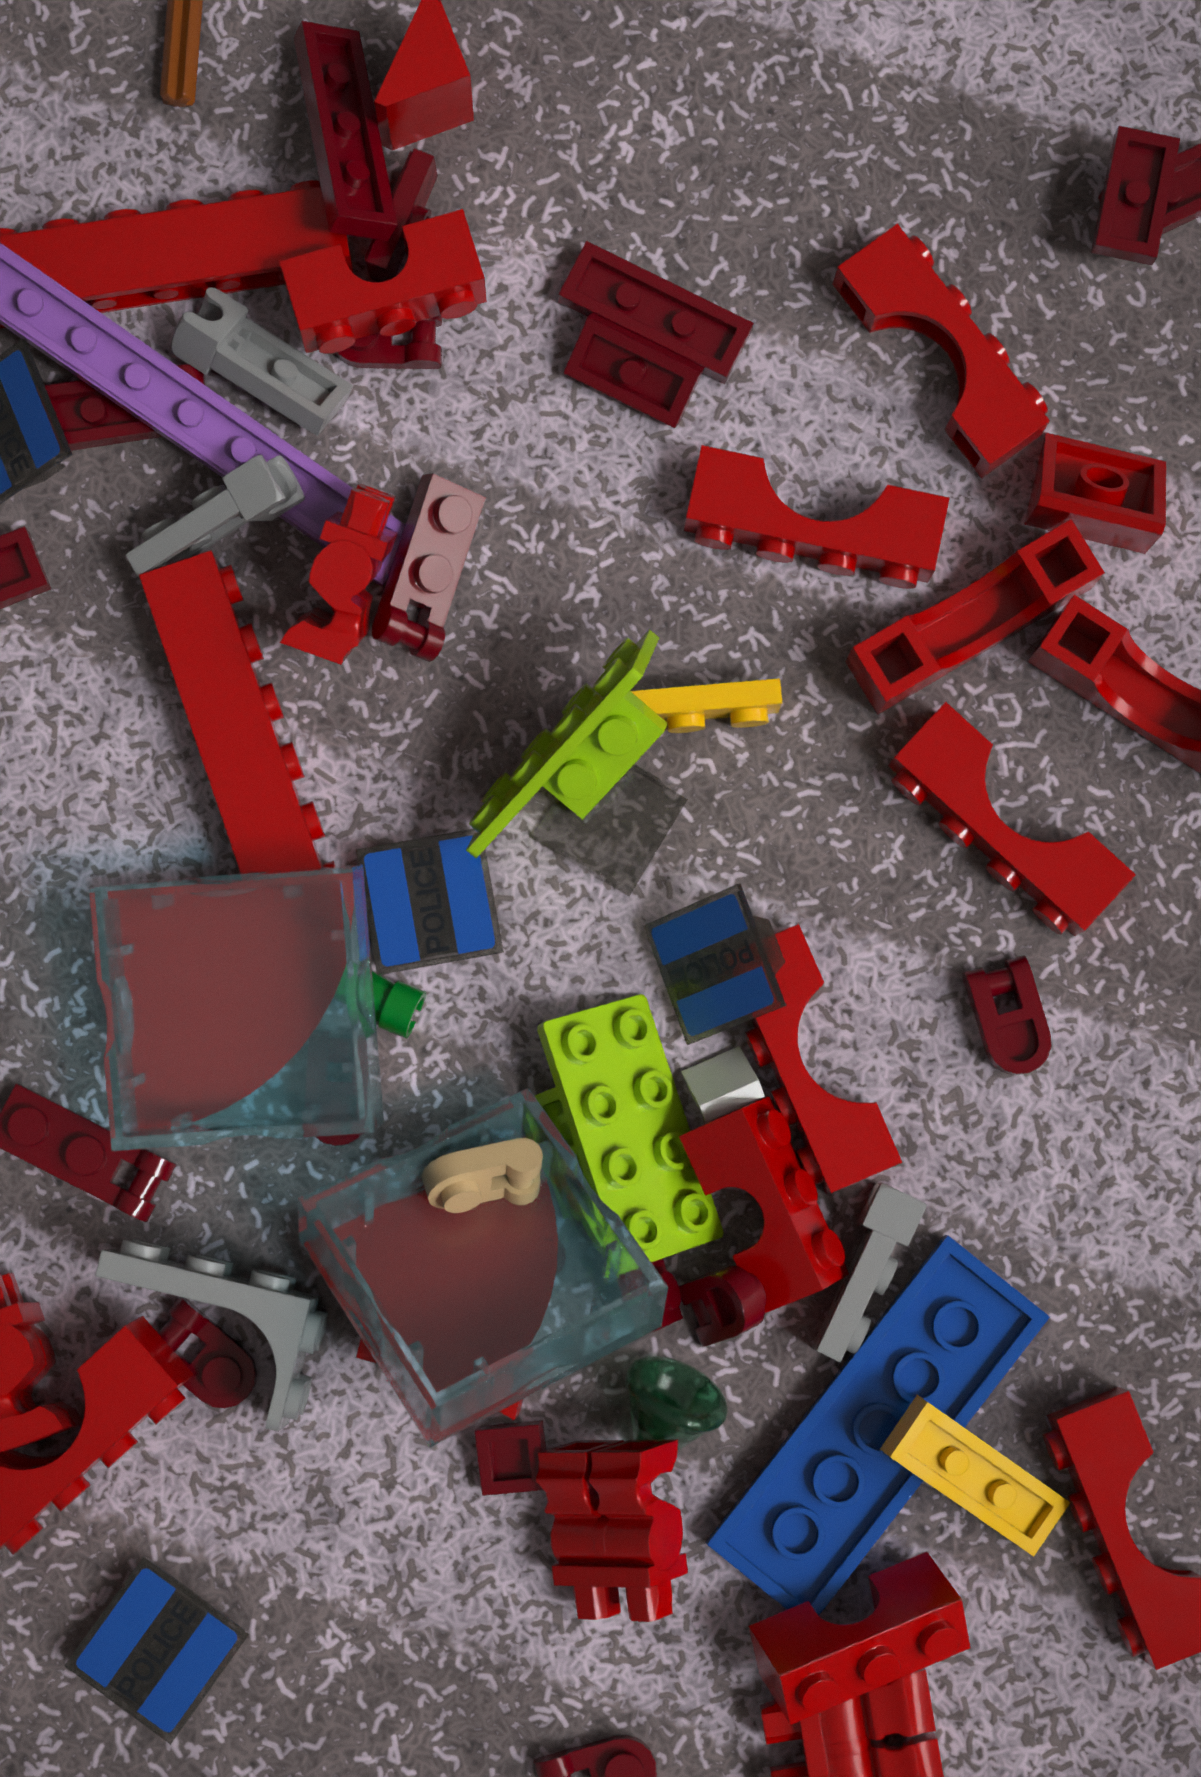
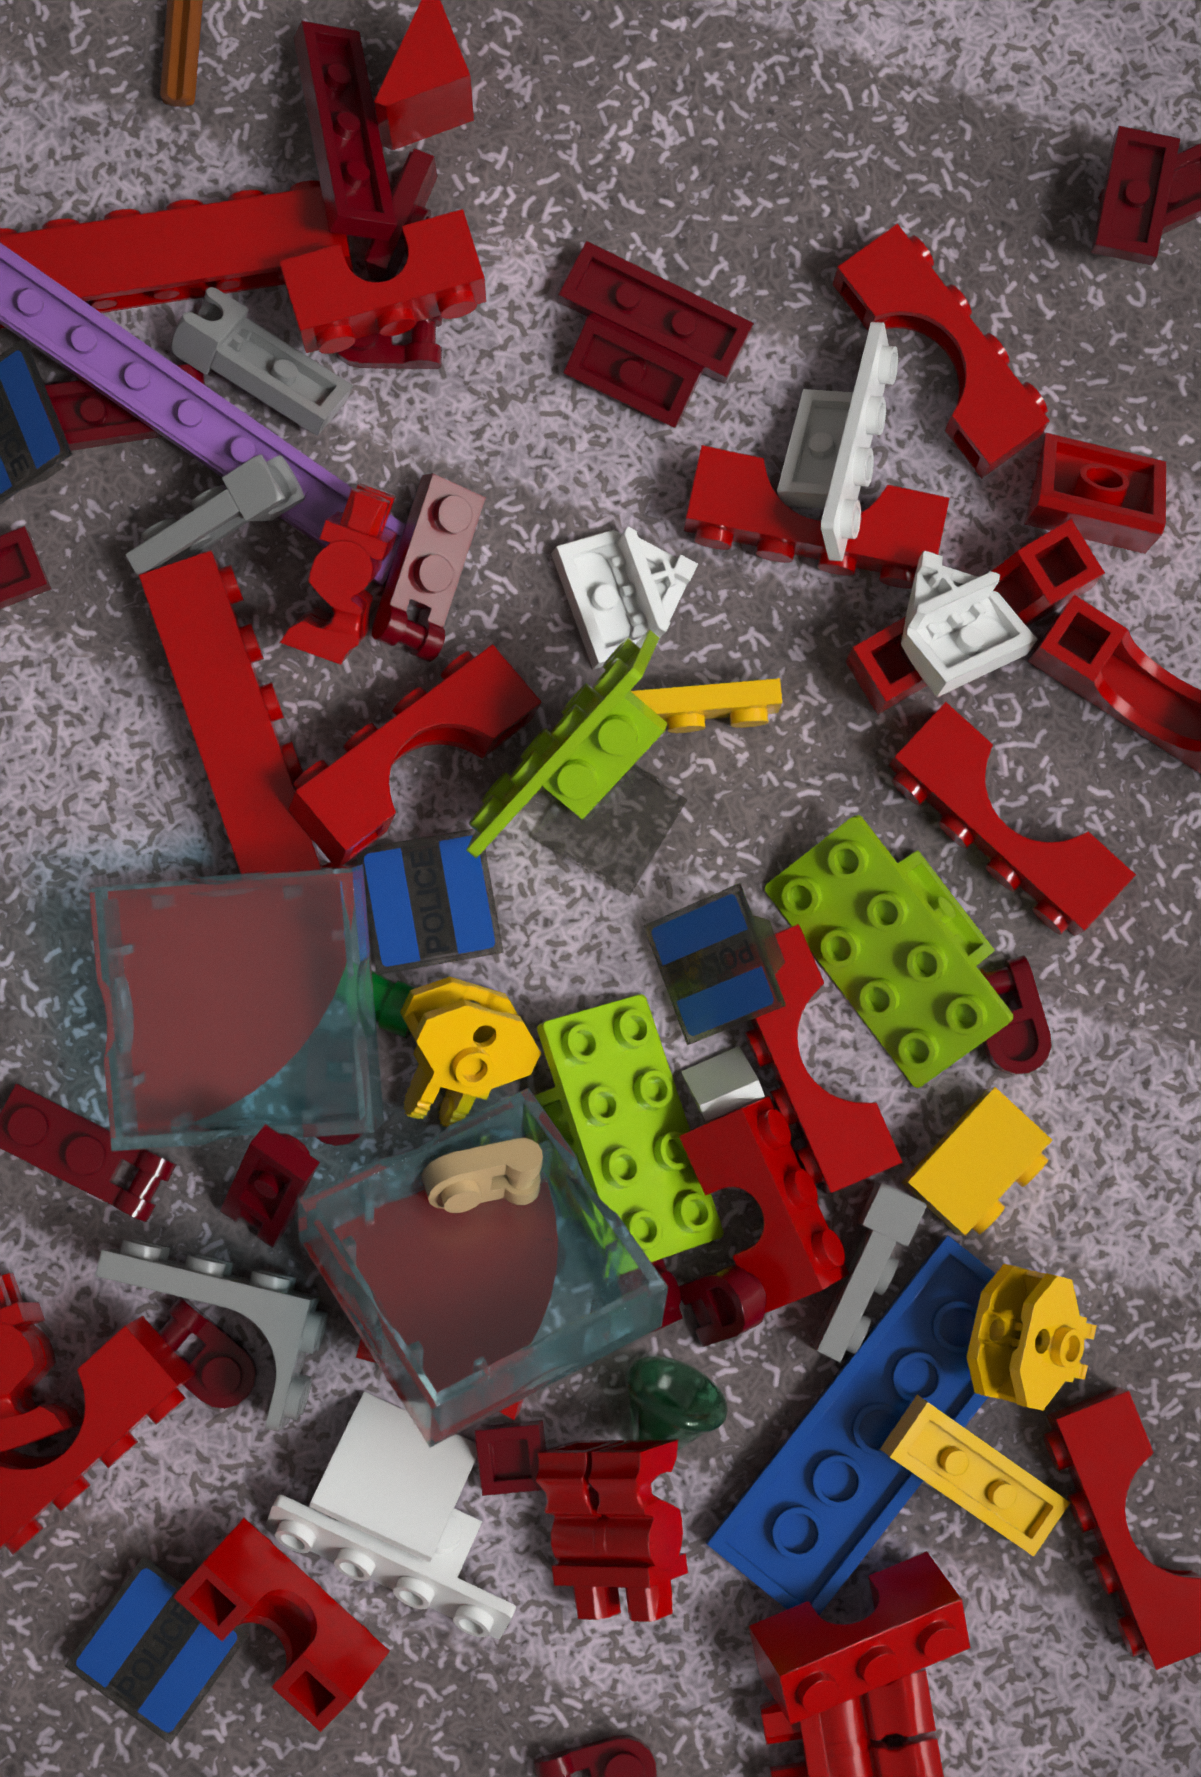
none -> red arch [173,1518,390,1732]
none -> dark red plate [220,1124,320,1248]
none -> white bracket [265,1495,516,1639]
none -> red arch [288,644,542,870]
none -> white slope [309,1391,477,1563]
none -> yellow hinge [400,976,541,1129]
none -> white slope [551,527,698,670]
none -> lime bracket [765,815,1013,1088]
none -> white bracket [777,322,898,561]
none -> white slope [901,551,1037,697]
none -> yellow brick [901,1087,1053,1236]
none -> yellow hinge [967,1264,1097,1411]

